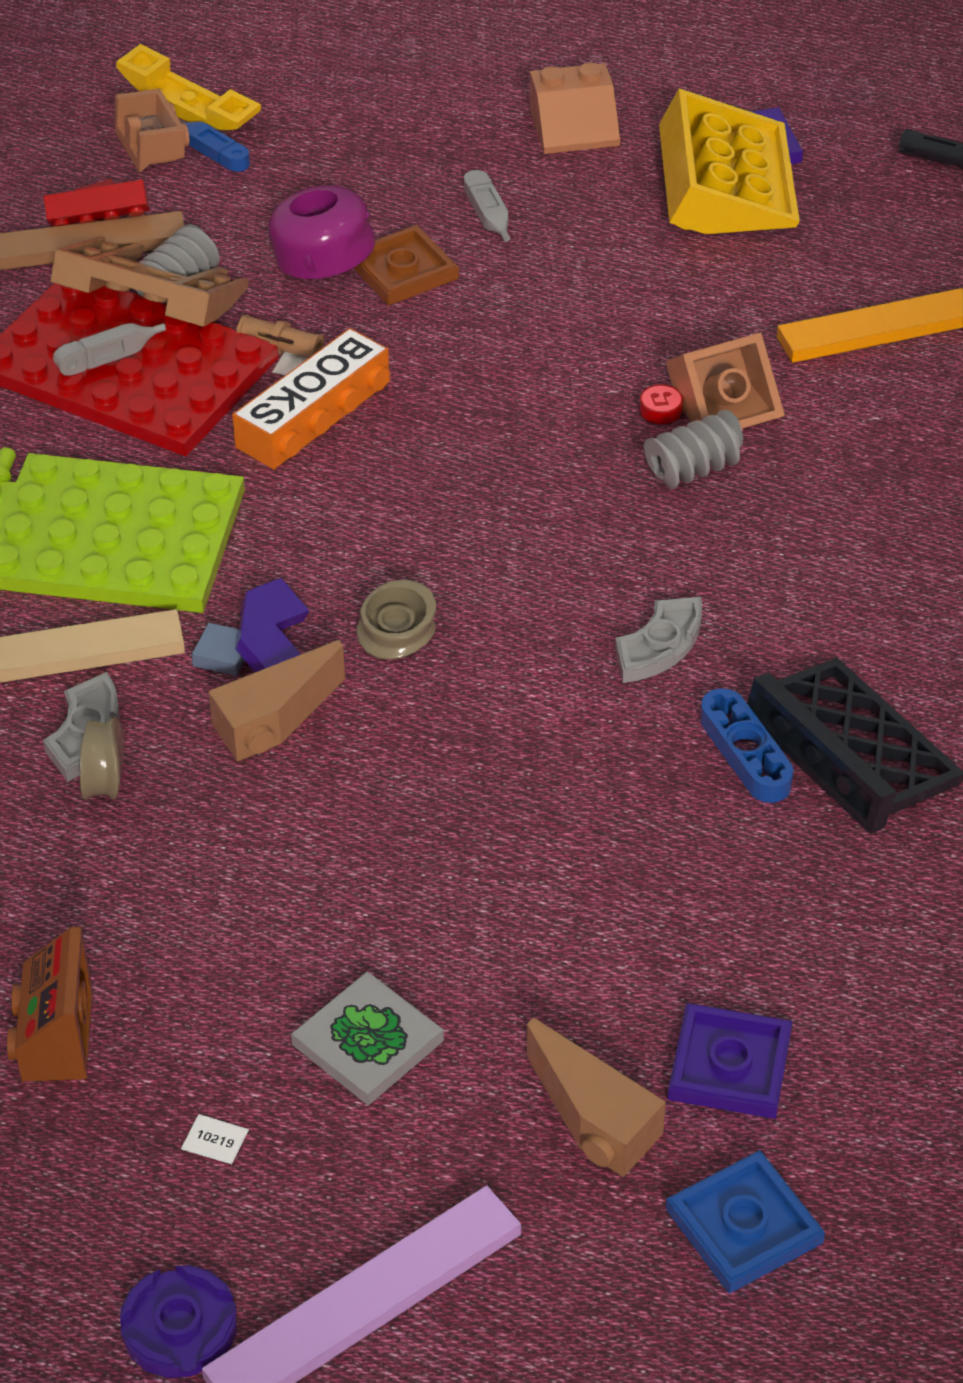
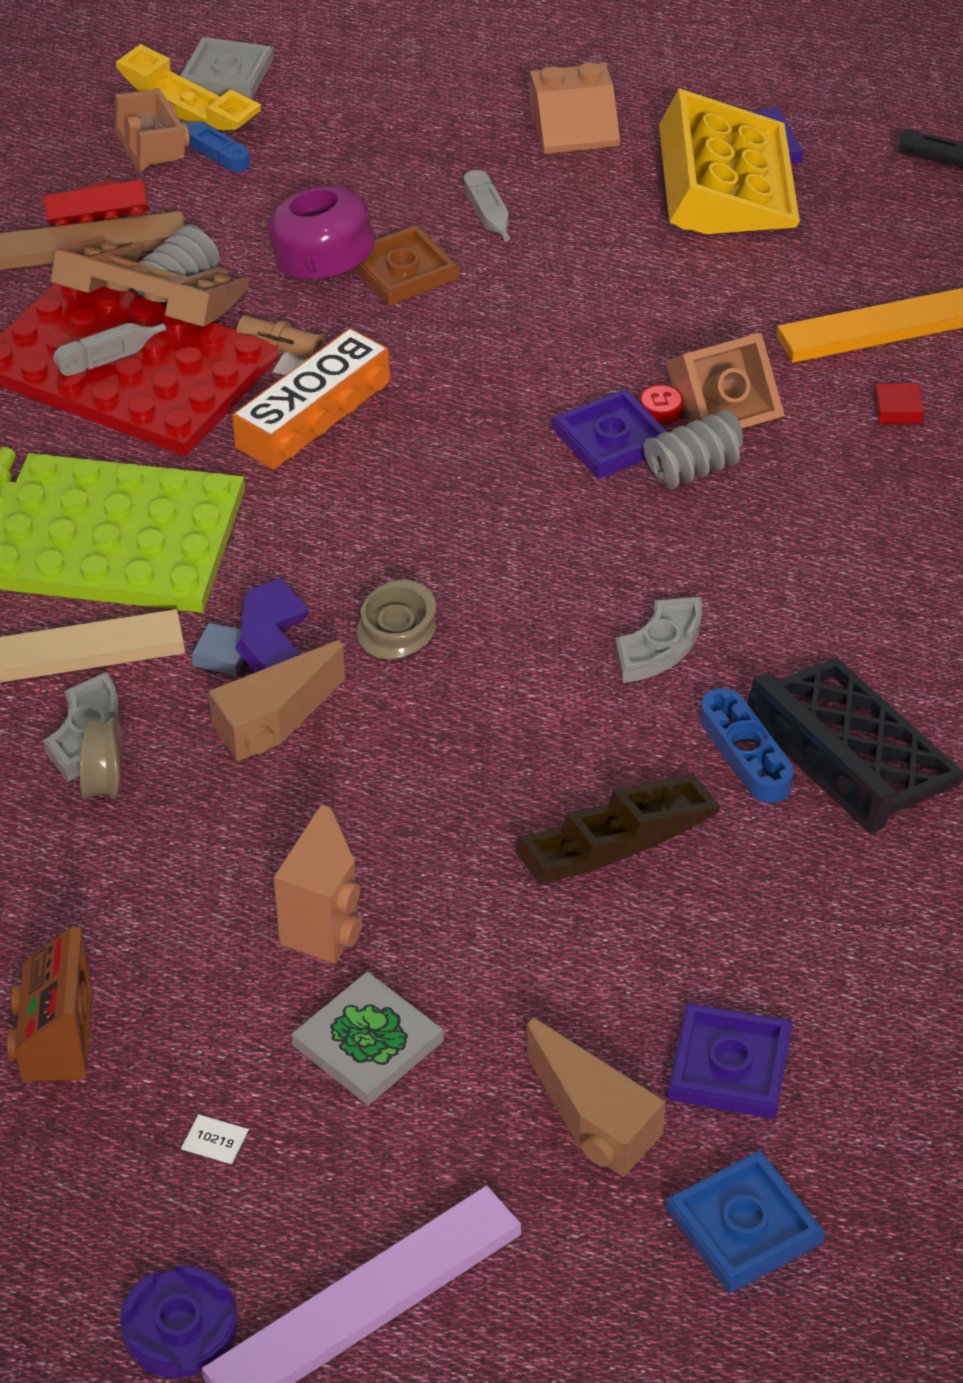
none -> light grey tile [180,37,274,100]
none -> nougat slope [273,804,362,964]
none -> dark brown slope [514,774,720,885]
none -> dark purple tile [552,389,667,479]
none -> red tile [875,383,924,424]

